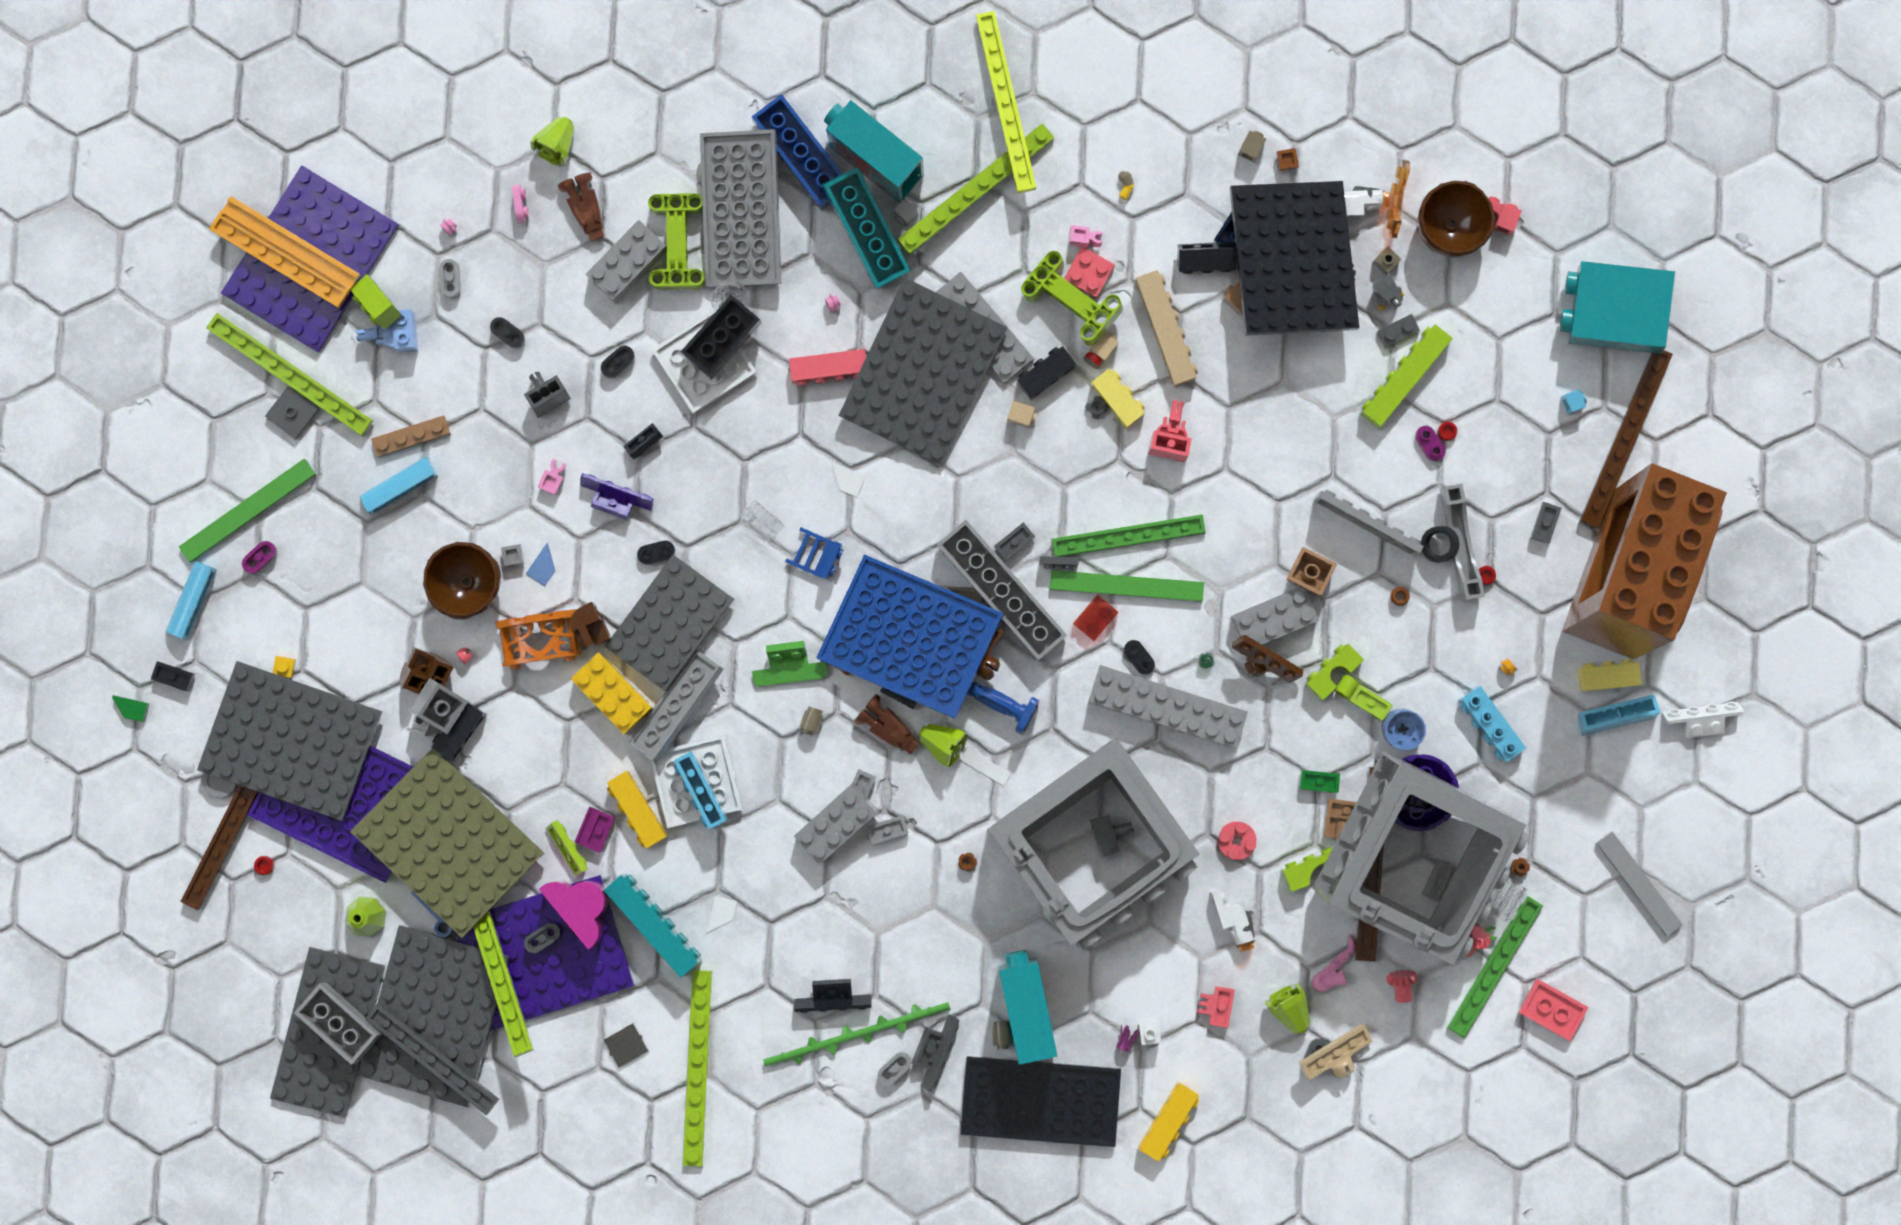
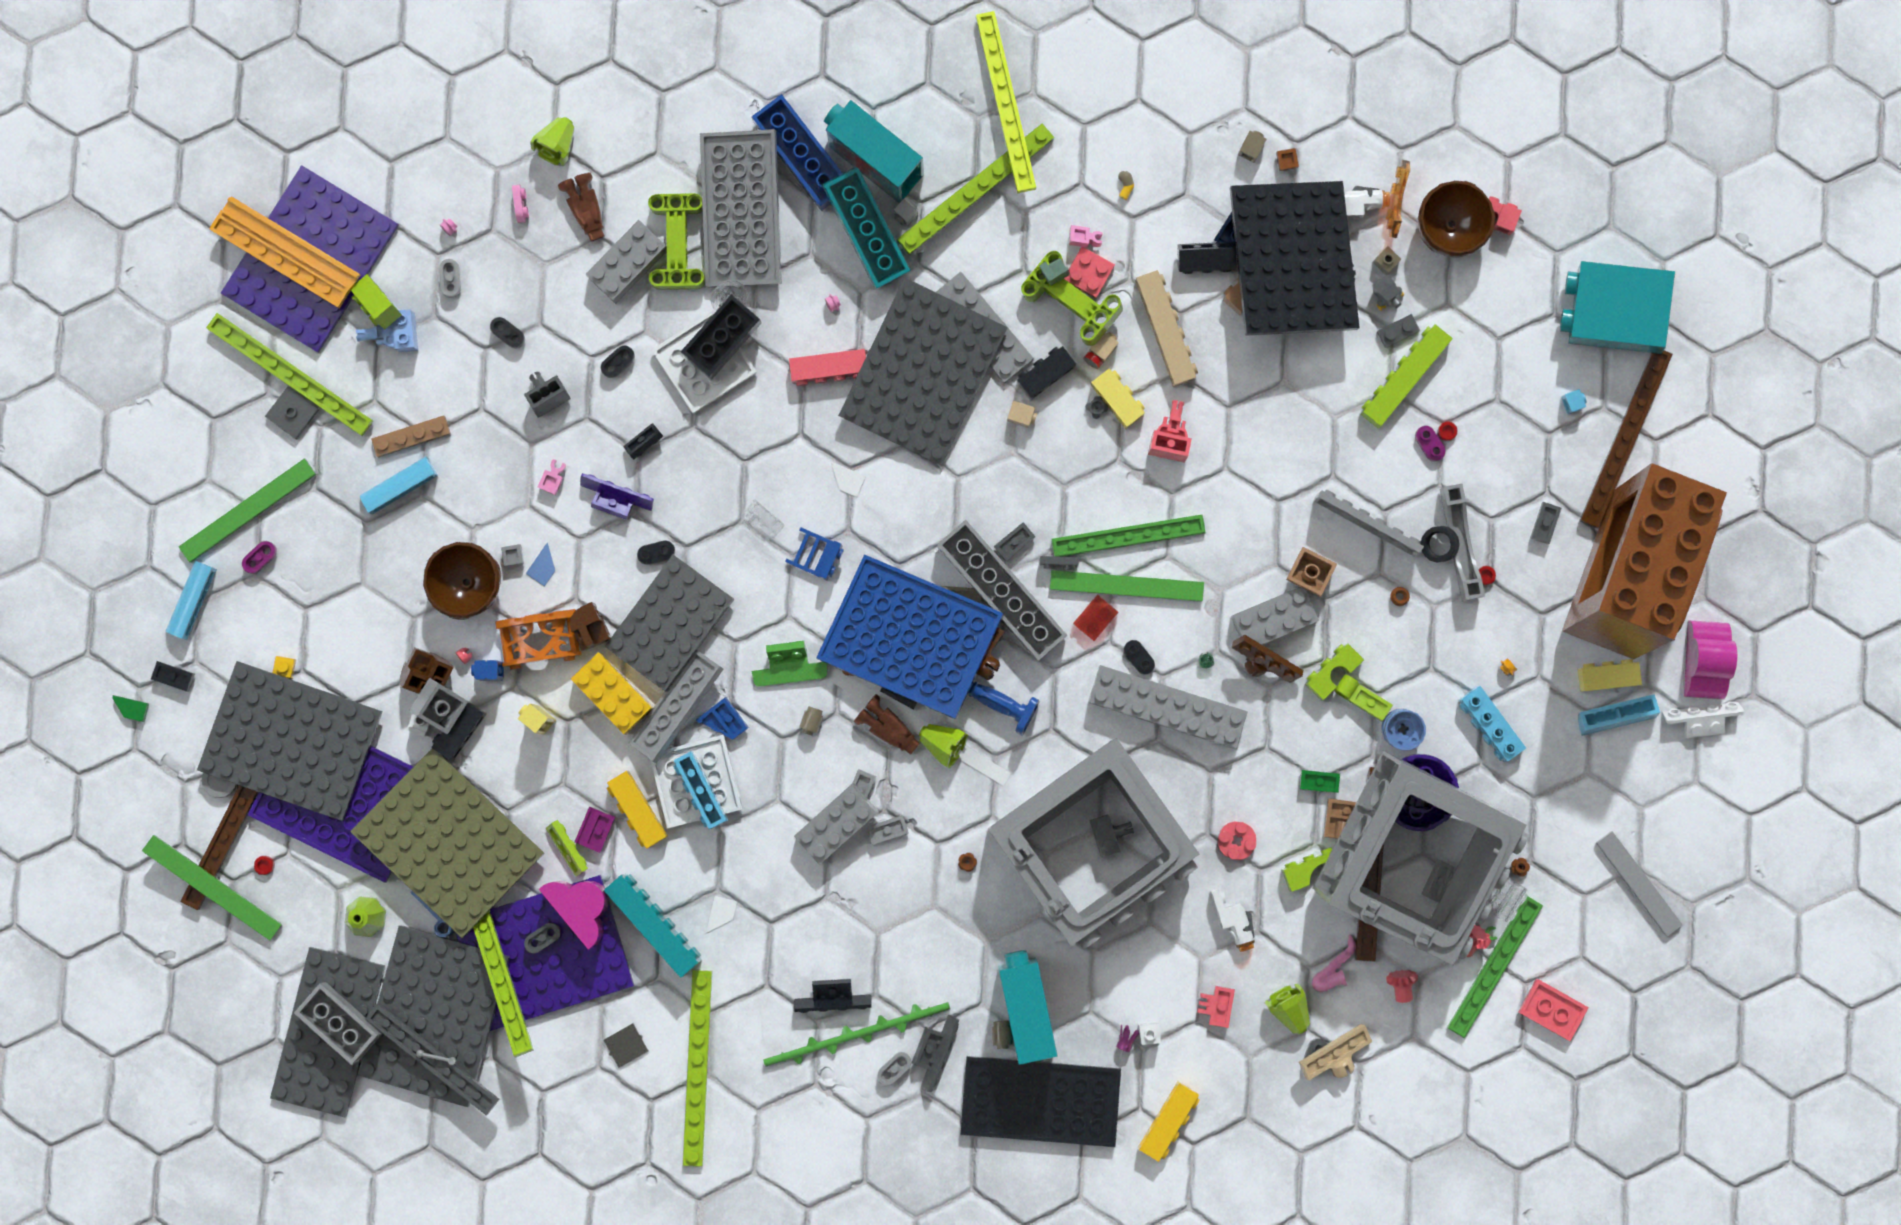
none -> bright green tile [142,835,282,940]
none -> light grey hinge [416,1050,456,1065]
none -> blue brick [471,660,504,681]
none -> light yellow brick [517,704,556,735]
none -> blue wing [696,697,749,740]
none -> sand green panel [1039,258,1070,286]
none -> dark pink brick [1684,620,1738,700]

